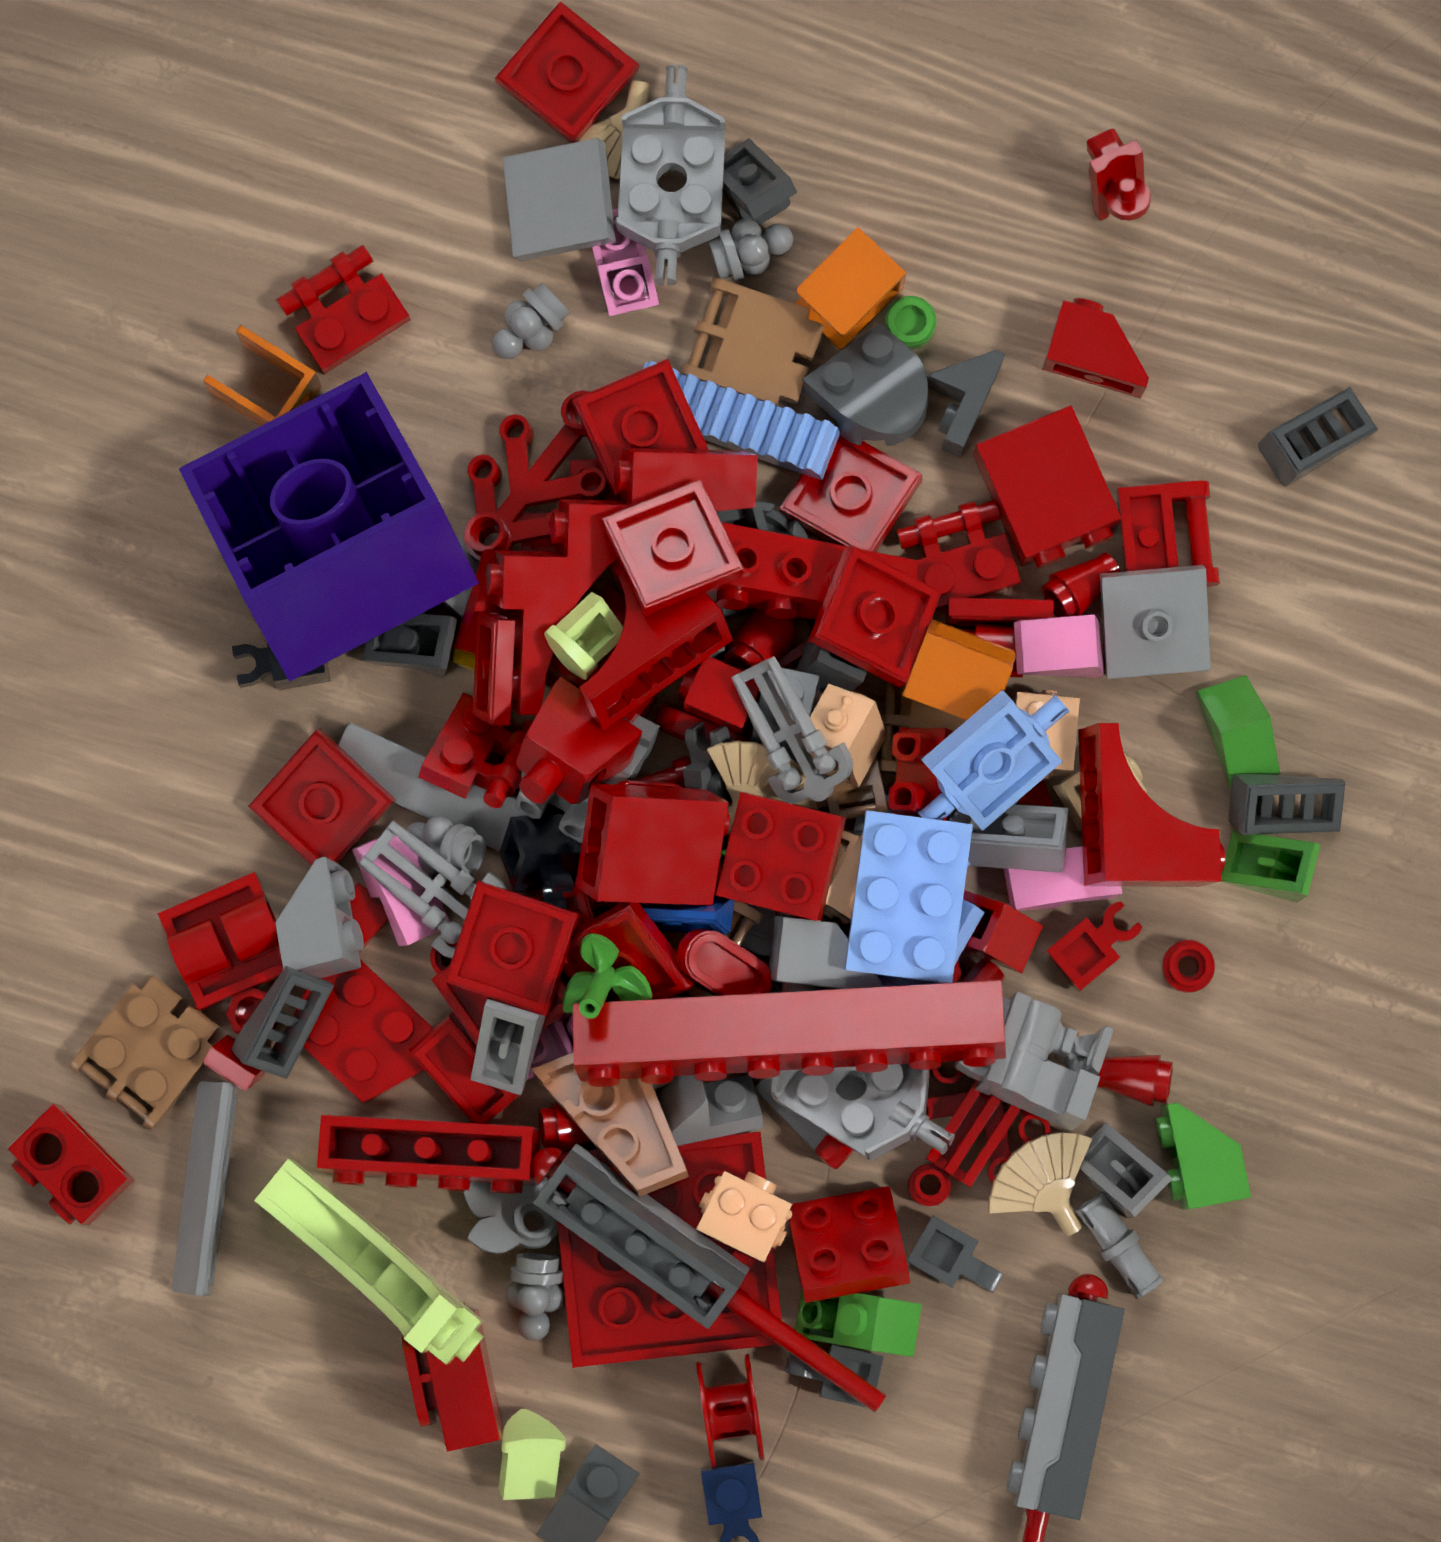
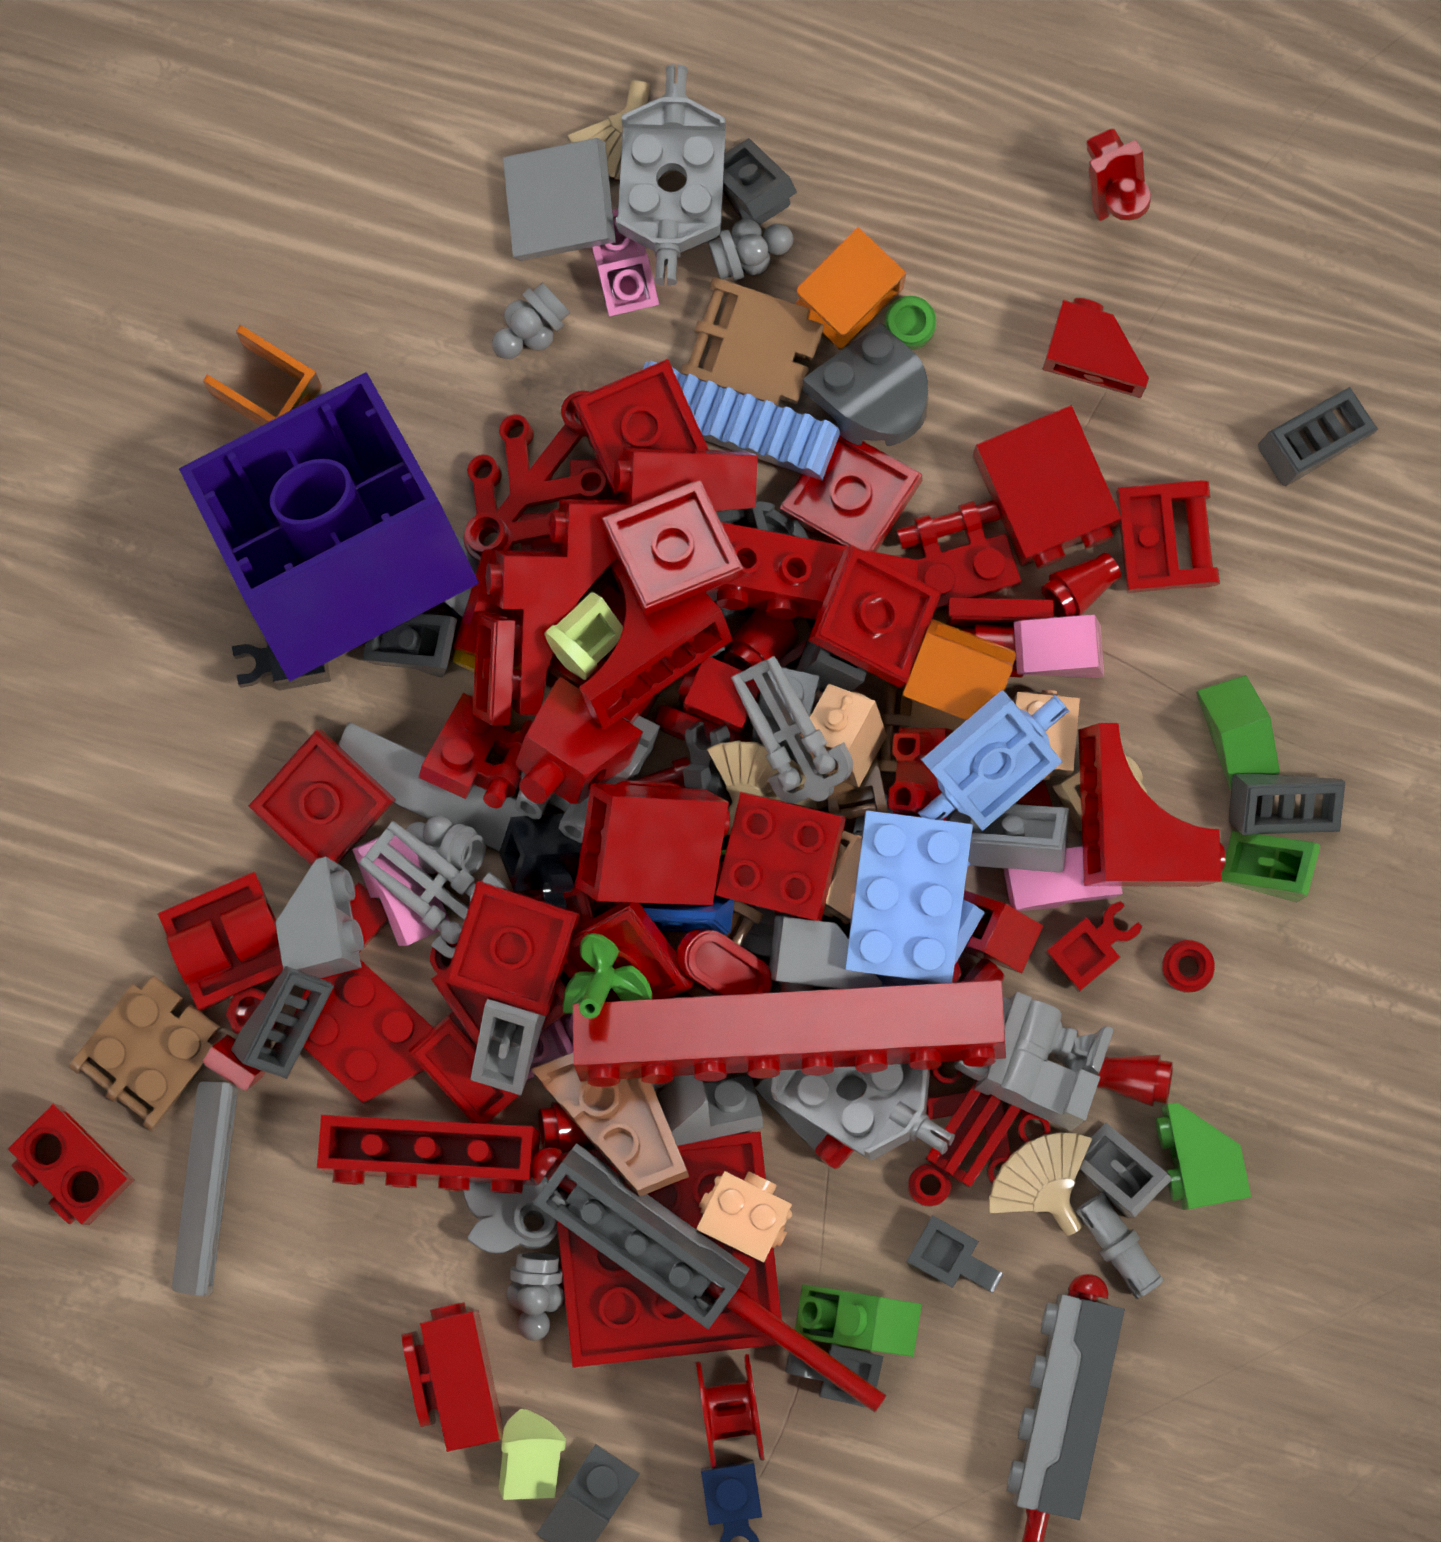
yellowish green arch [254,1159,484,1365] -> none
red plate [276,245,411,375] -> none
red plate [495,1,639,143] -> none
red plate [788,1186,910,1303] -> none
dark grey slope [927,350,1005,457] -> none
light grey plate [1099,565,1211,679] -> none

